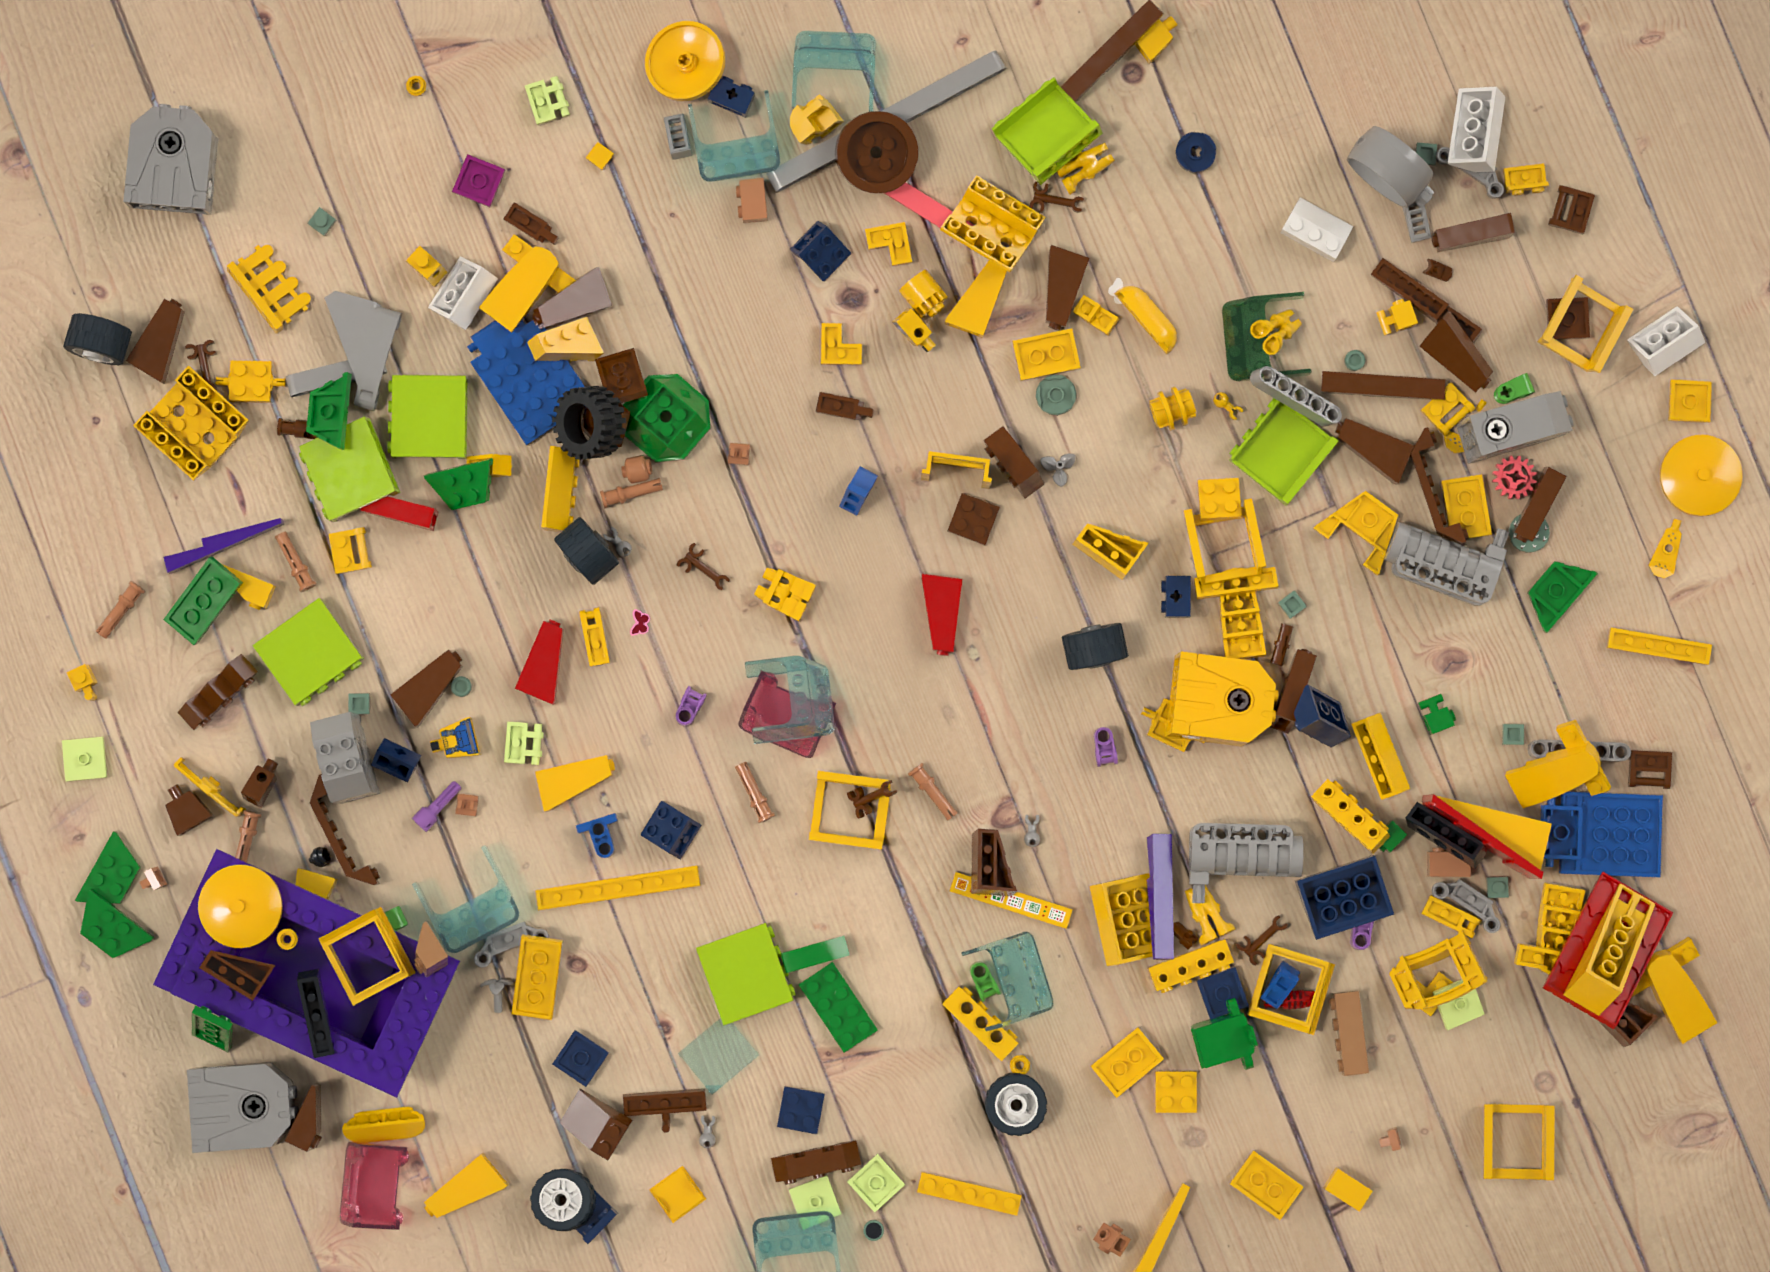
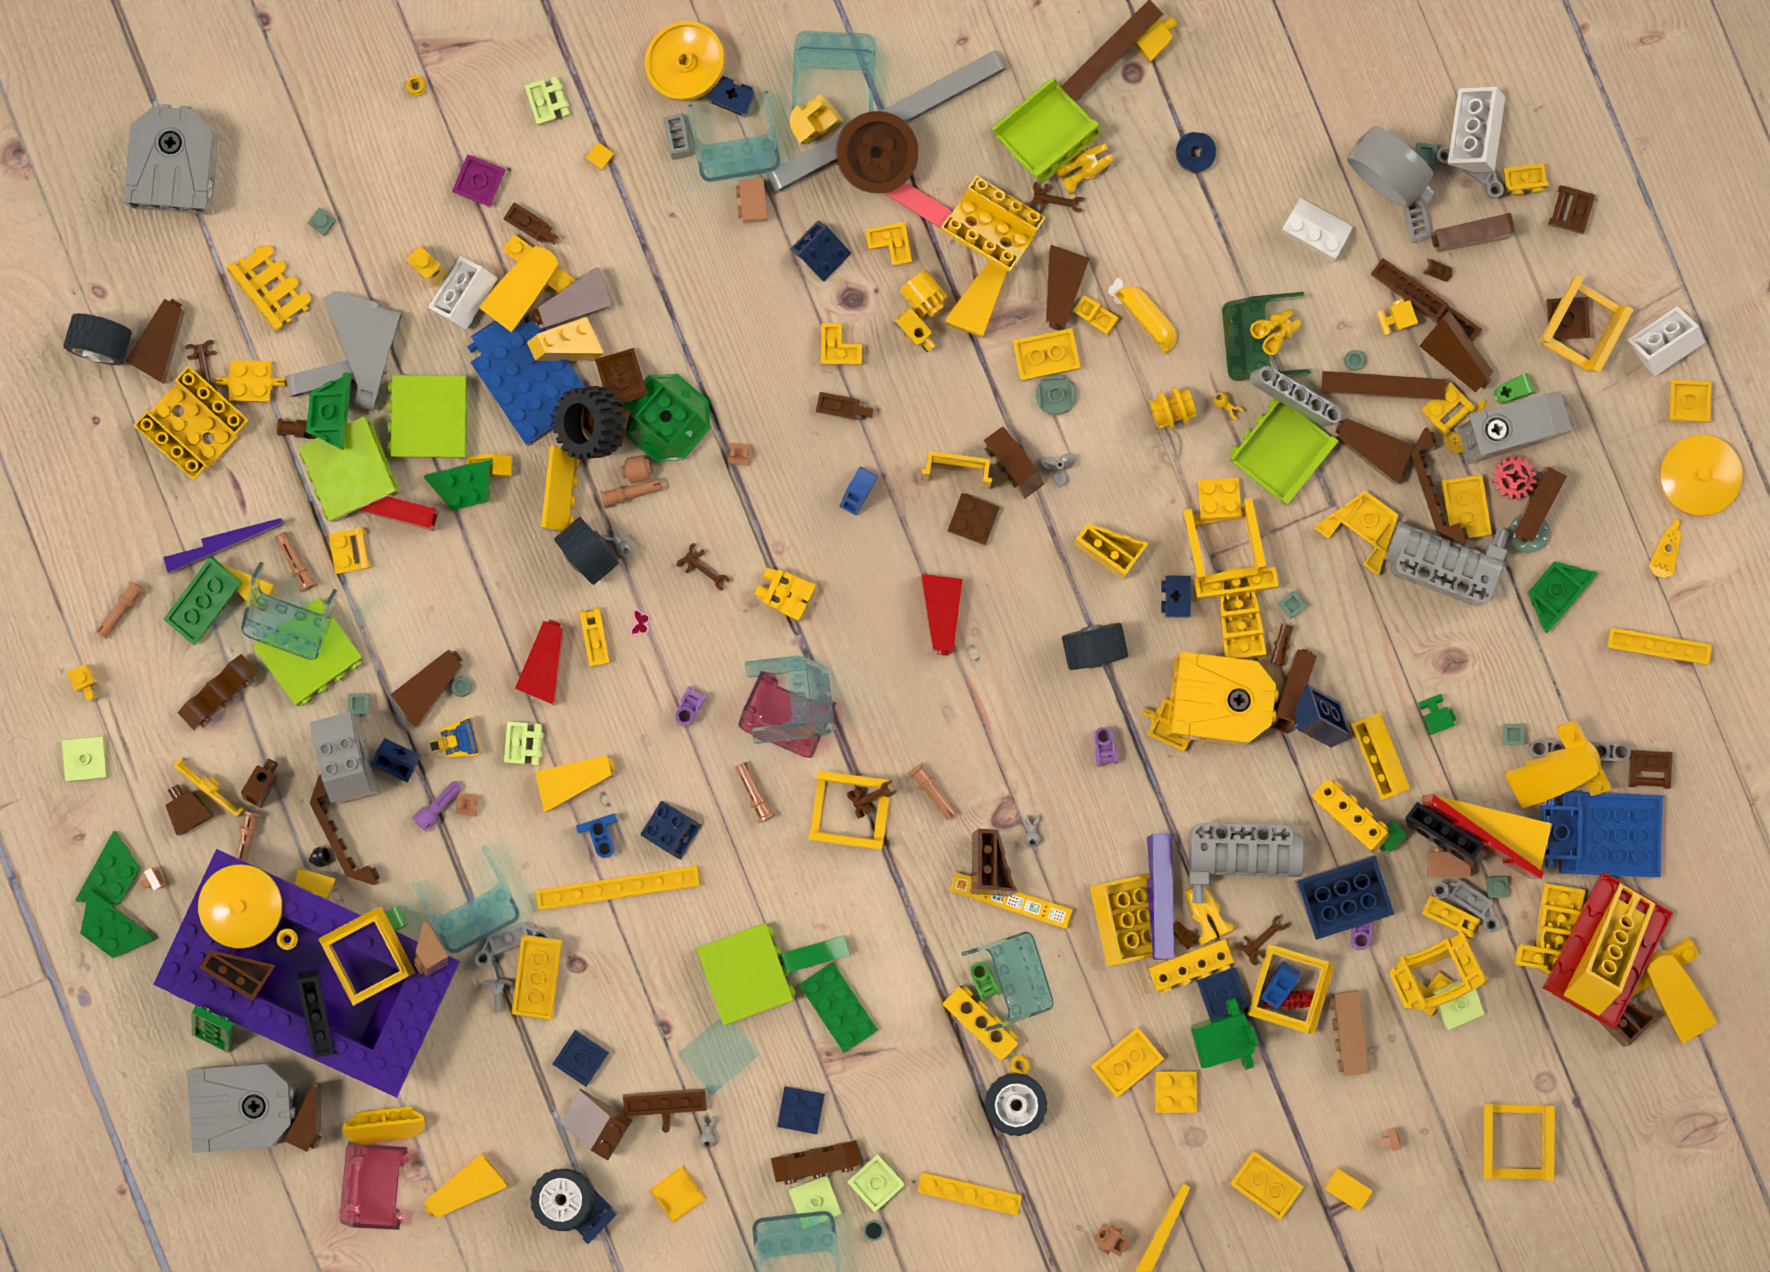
none -> clear light blue windscreen [241,562,338,660]

